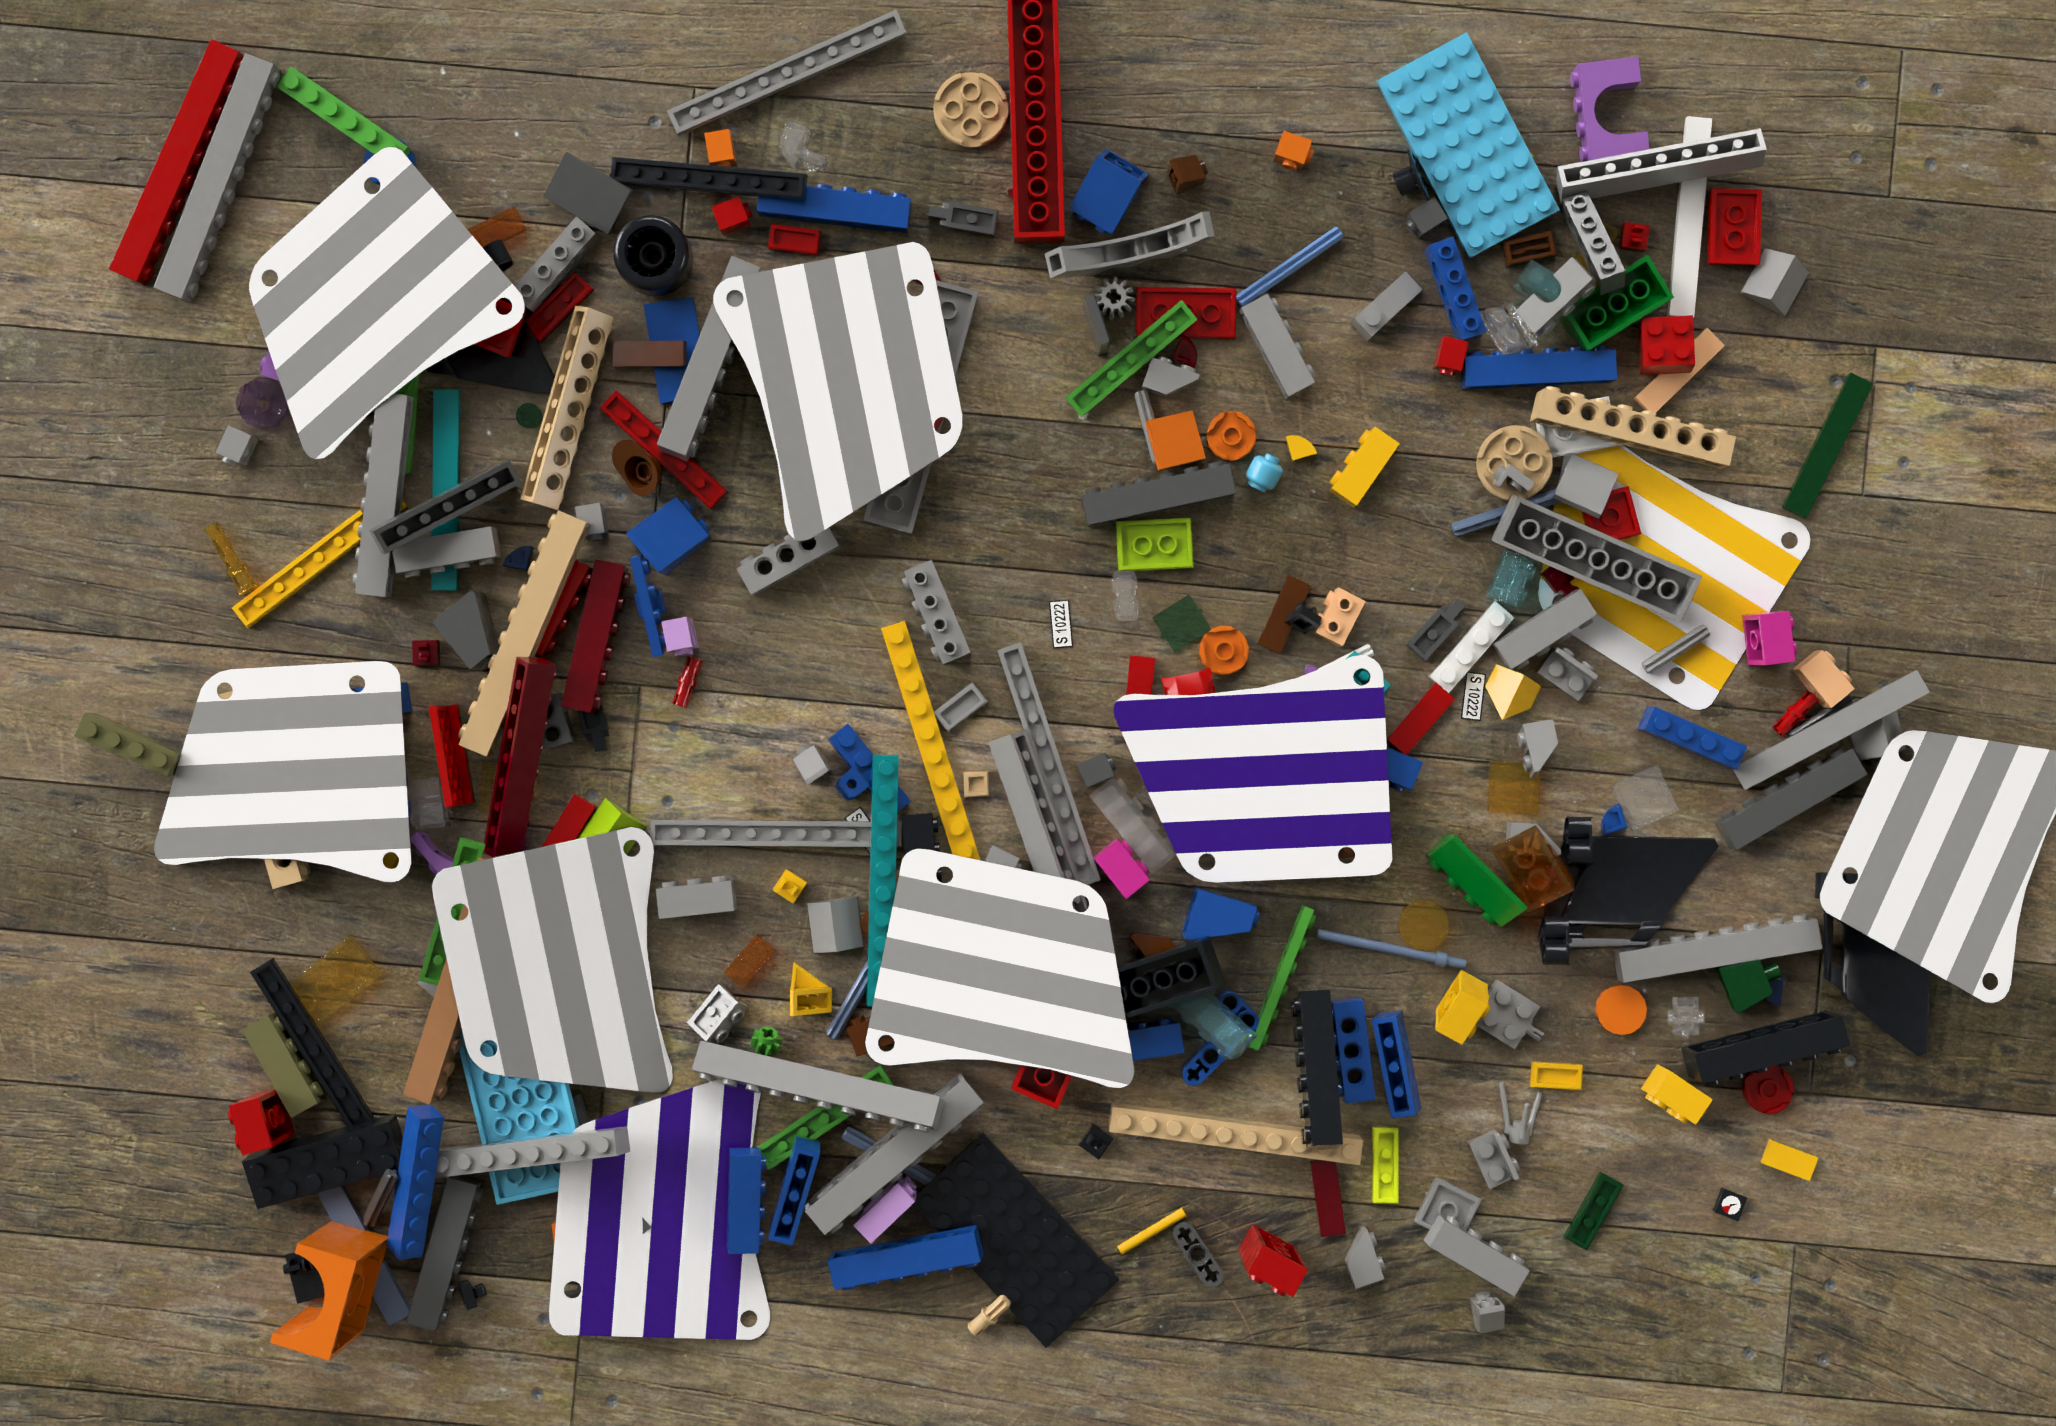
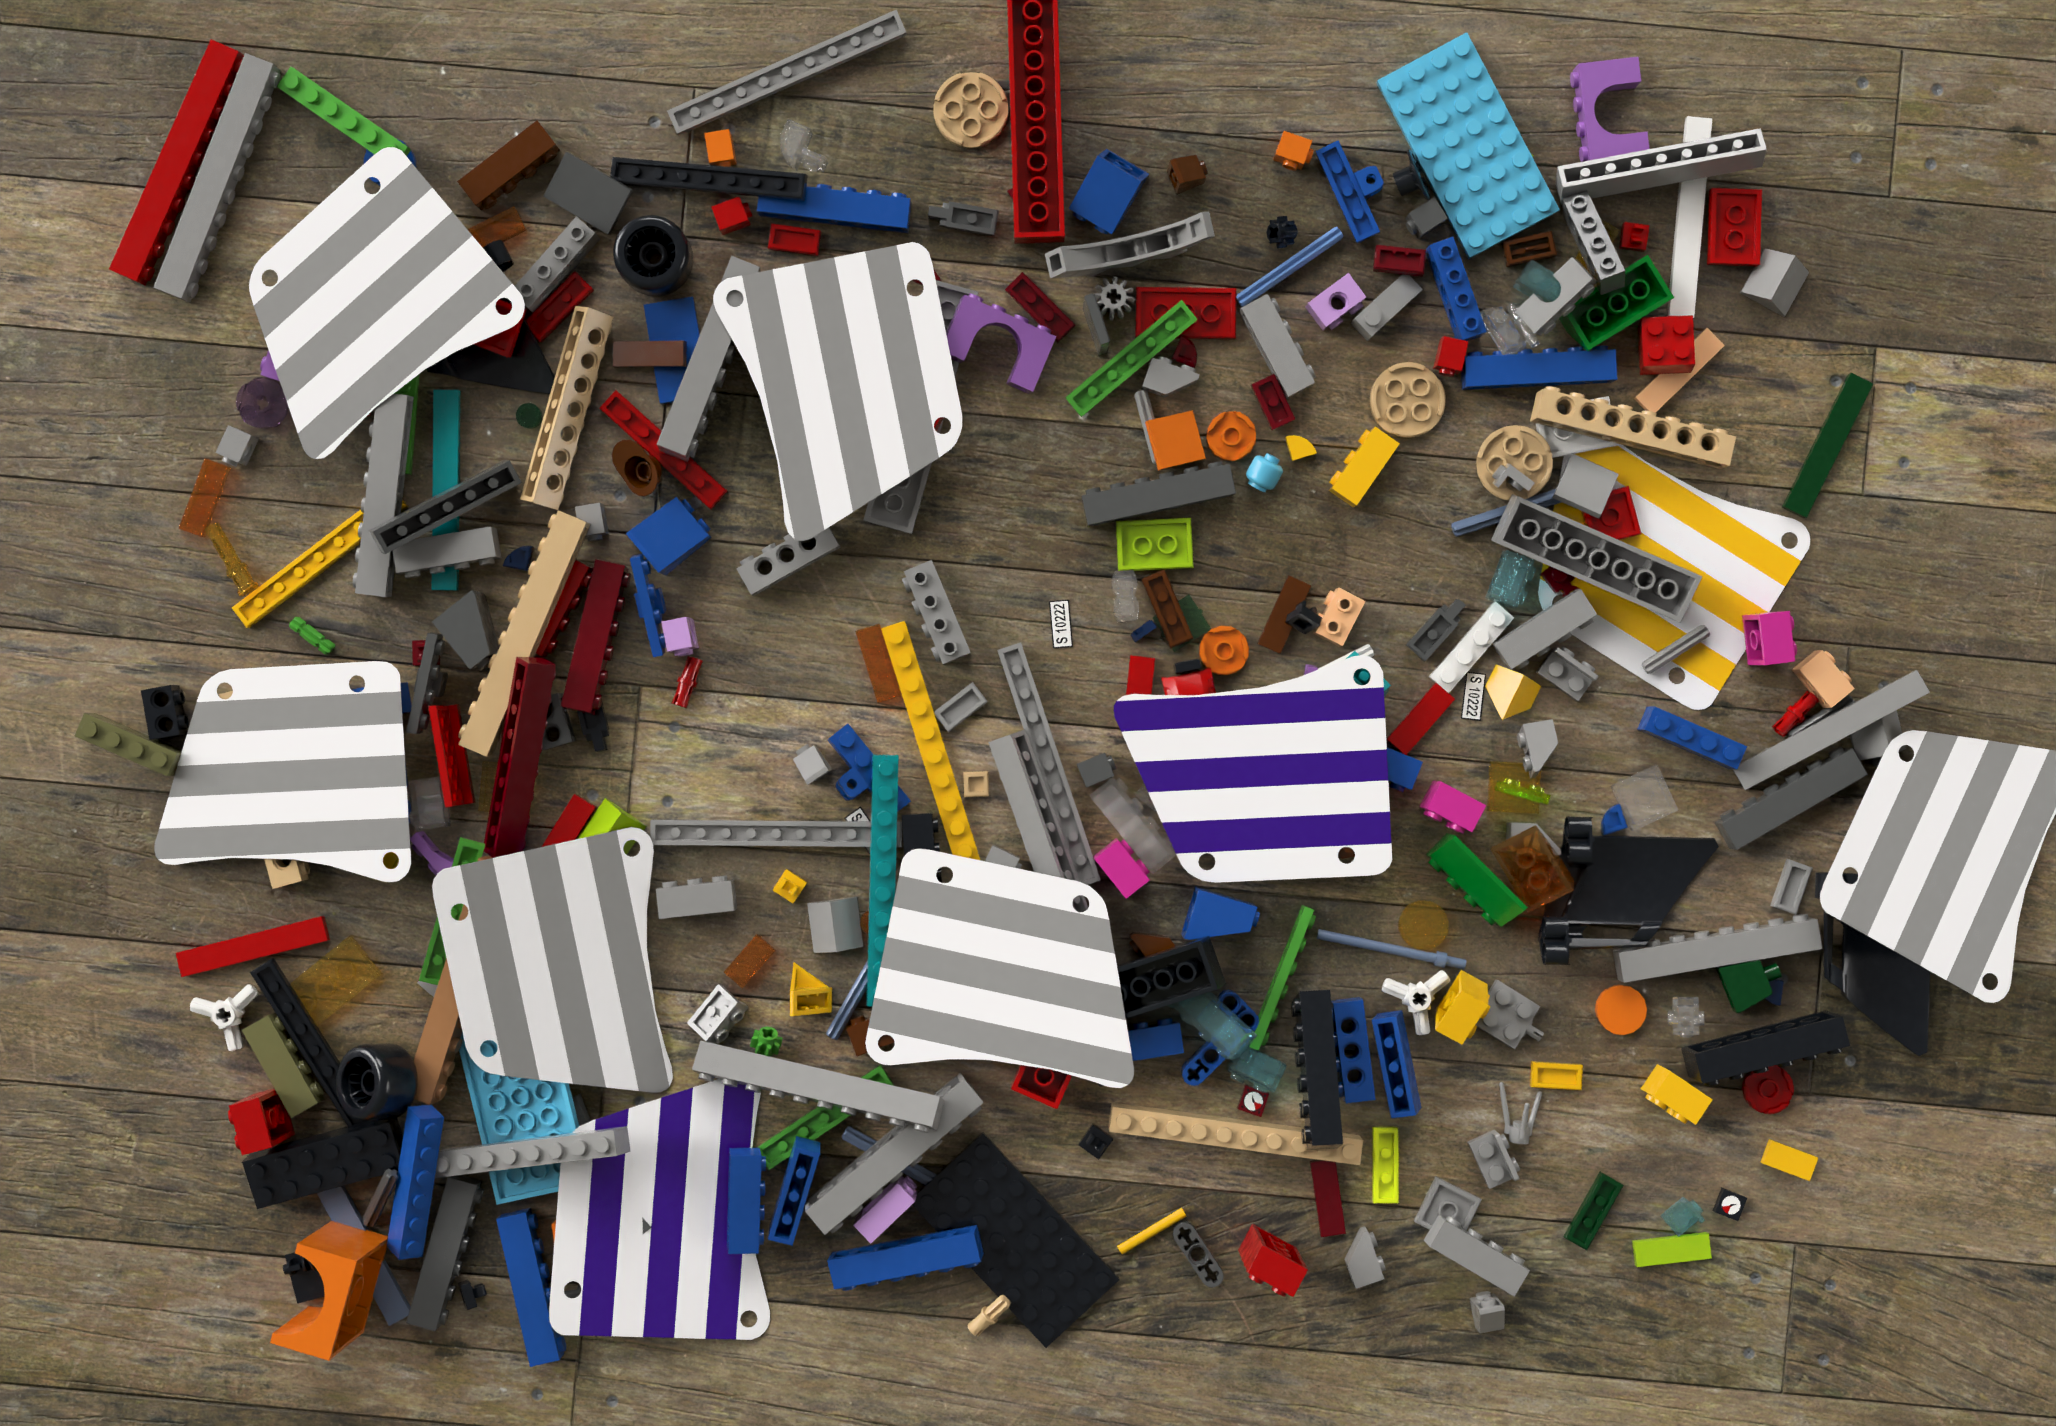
none -> black brick [141,685,189,740]
none -> red tile [175,916,330,977]
none -> clear orange tile [179,458,231,538]
none -> white bush [190,984,259,1051]
none -> bright green axle [289,617,335,655]
none -> black wheel [336,1043,418,1121]
none -> dark grey plate [406,632,448,734]
none -> reddish brown brick [457,121,560,210]
none -> blue brick [496,1207,566,1367]
none -> clear orange tile [855,624,902,703]
none -> medium lavender arch [946,293,1056,394]
none -> dark red tile [1005,272,1076,344]
none -> dark blue tile [1130,620,1156,642]
none -> reddish brown tile [1141,569,1194,649]
none -> black tile [1173,658,1201,673]
none -> clear light blue brick [1227,1043,1287,1094]
none -> tile [1237,1084,1269,1117]
none -> dark red plate [1251,374,1295,431]
none -> black gear [1266,216,1298,249]
none -> lavender brick [1305,273,1366,331]
none -> blue plate [1315,140,1384,243]
none -> tan tile [1370,362,1446,438]
none -> dark red plate [1373,245,1426,277]
none -> white bush [1382,970,1450,1035]
none -> dark pink brick [1419,781,1486,834]
none -> clear neon green plate [1495,778,1551,805]
none -> lime tile [1632,1232,1712,1267]
none -> clear light blue bracket [1660,1197,1705,1237]
none -> light grey tile [1770,859,1813,915]

